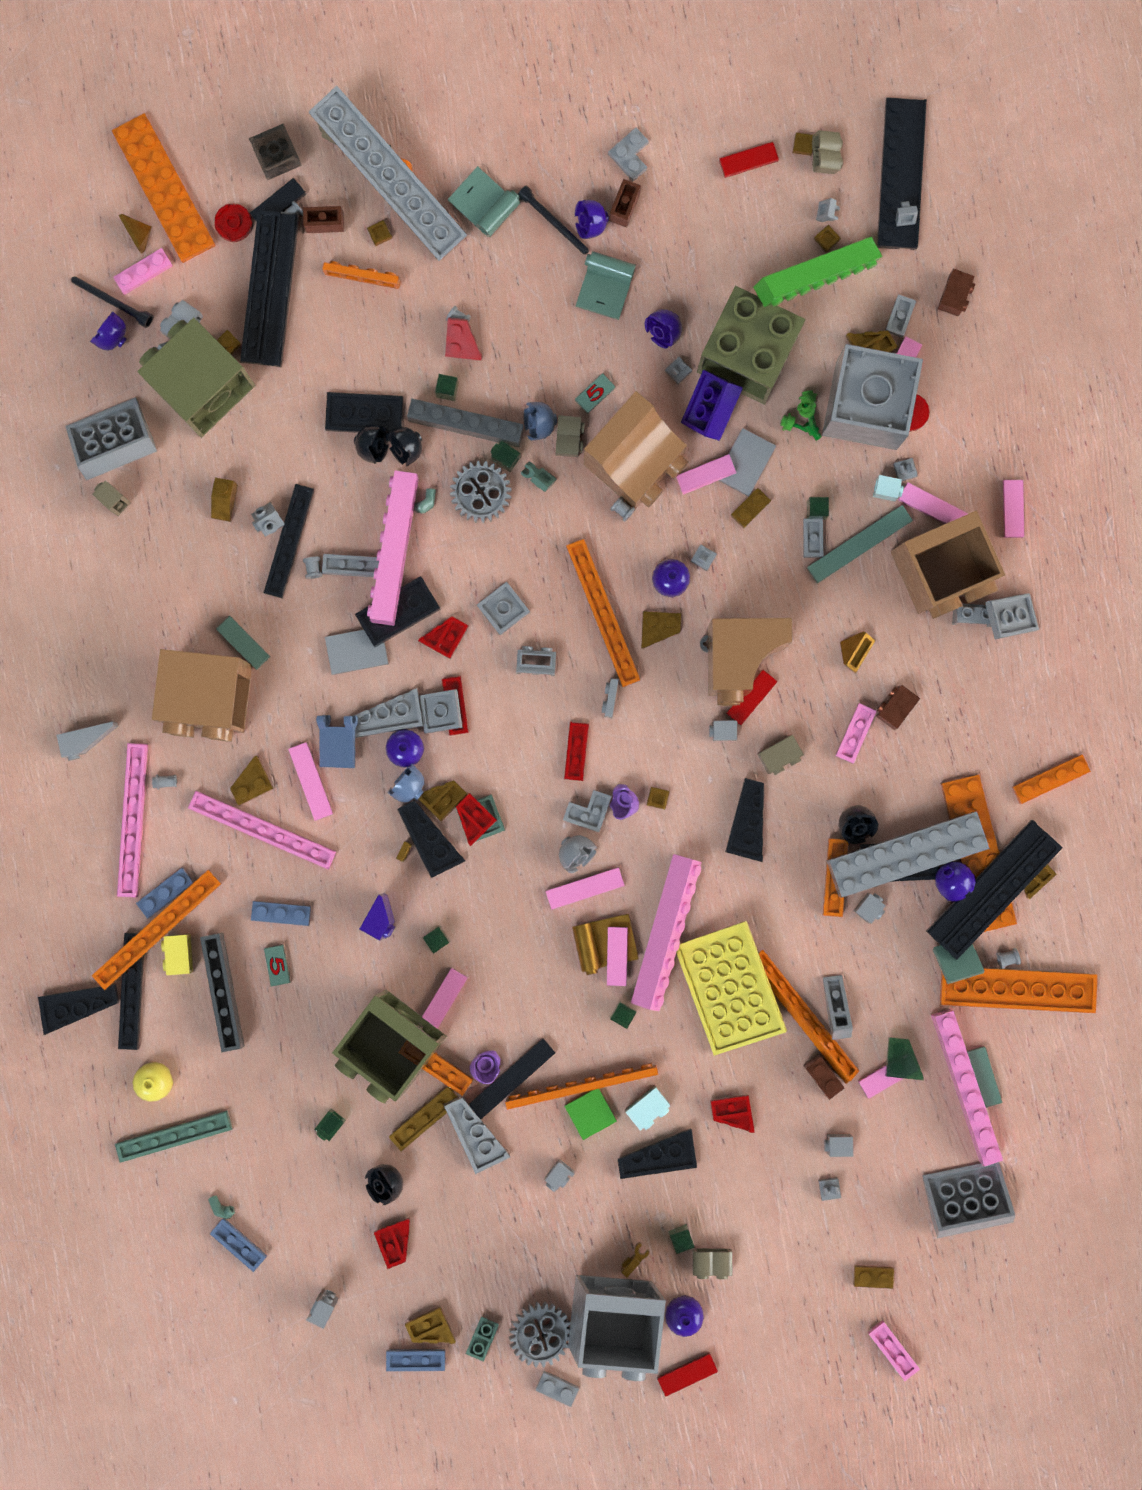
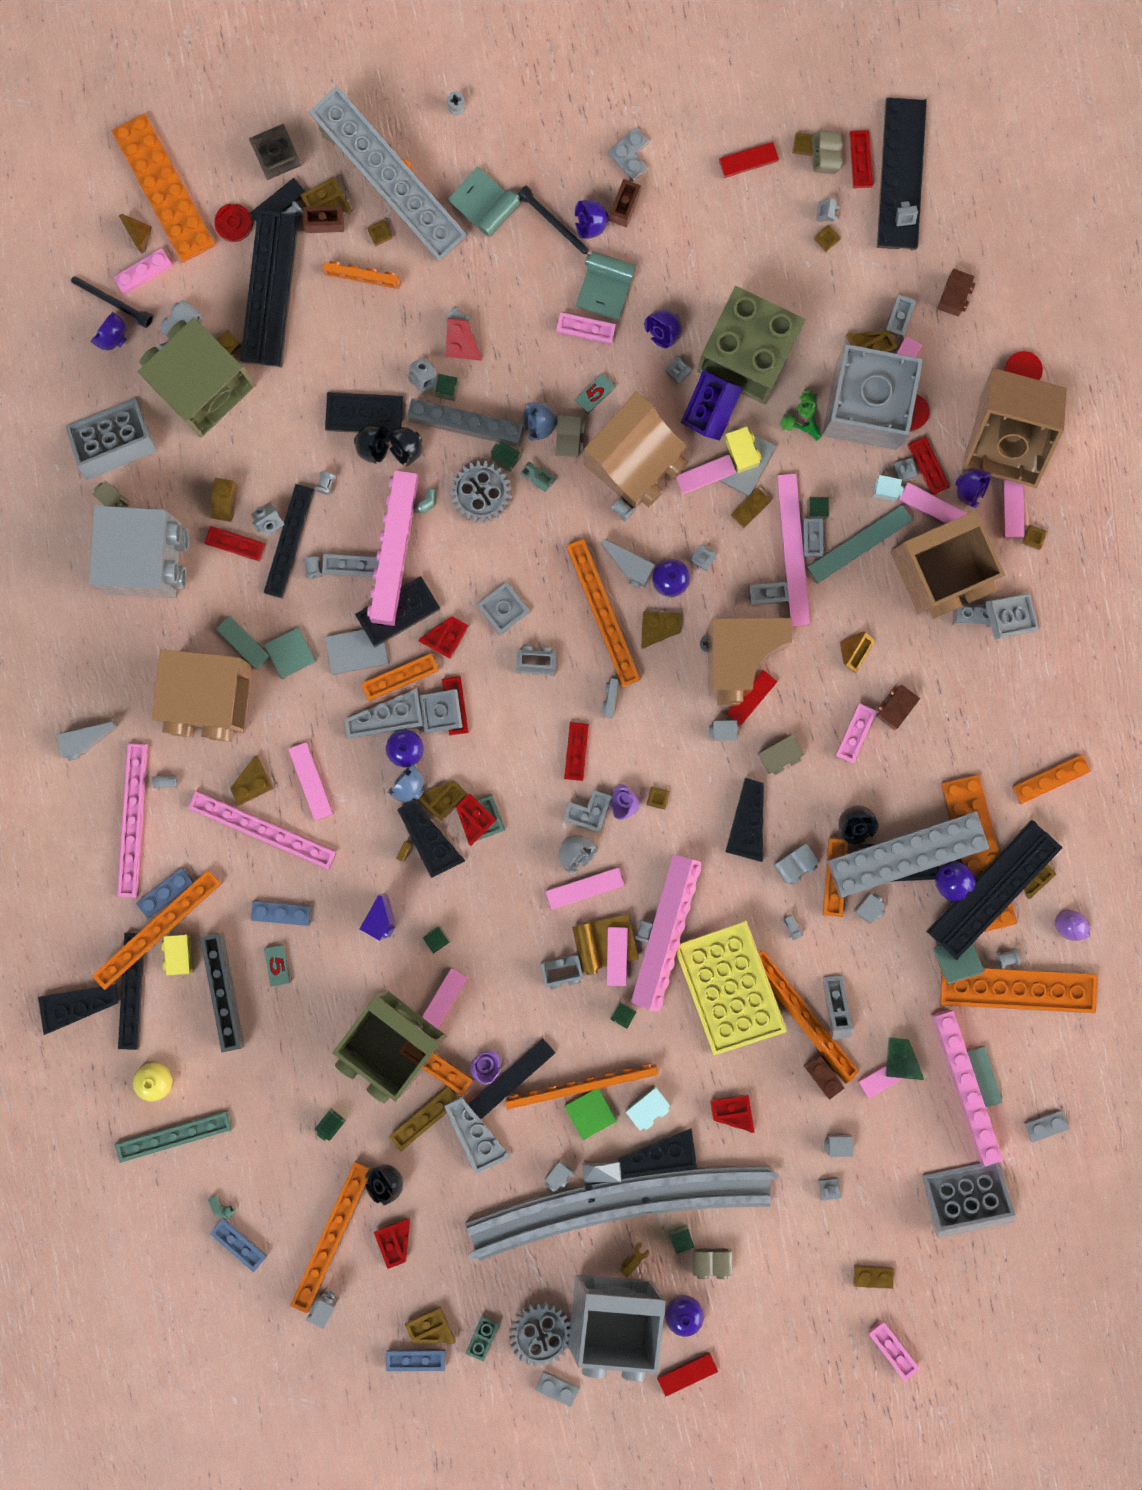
sand blue flag [316,715,358,768] -> none
bright green brick [753,237,882,307] -> none
none -> light grey piece [89,506,189,598]
none -> red tile [204,526,265,562]
none -> sand green tile [264,628,316,679]
none -> orange plate [290,1161,372,1314]
none -> pearl gold wing [301,177,352,212]
none -> light grey bush [314,471,336,495]
none -> orange plate [361,653,439,702]
none -> light grey brick [407,358,437,393]
none -> light grey bush [447,92,465,115]
none -> piece [465,1166,779,1261]
none -> light grey window [540,955,583,989]
none -> bright pink plate [556,312,616,345]
none -> light grey slope [582,1162,622,1183]
none -> light grey slope [602,539,655,588]
none -> light grey bush [634,920,653,943]
none -> light yellow brick [724,427,762,473]
none -> light grey plate [749,582,789,605]
none -> light grey brick [773,843,819,885]
none -> bright pink tile [777,474,810,627]
none -> light grey pin [782,914,803,941]
none -> red tile [849,130,873,189]
none -> red tile [907,436,950,496]
none -> dark purple cylinder [955,469,991,508]
none -> medium nougat brick [963,368,1067,488]
none -> red tile [1004,351,1043,380]
none -> pearl gold tile [1022,525,1047,550]
none -> light grey plate [1024,1110,1069,1142]
none -> medium lavender hair [1055,910,1091,941]

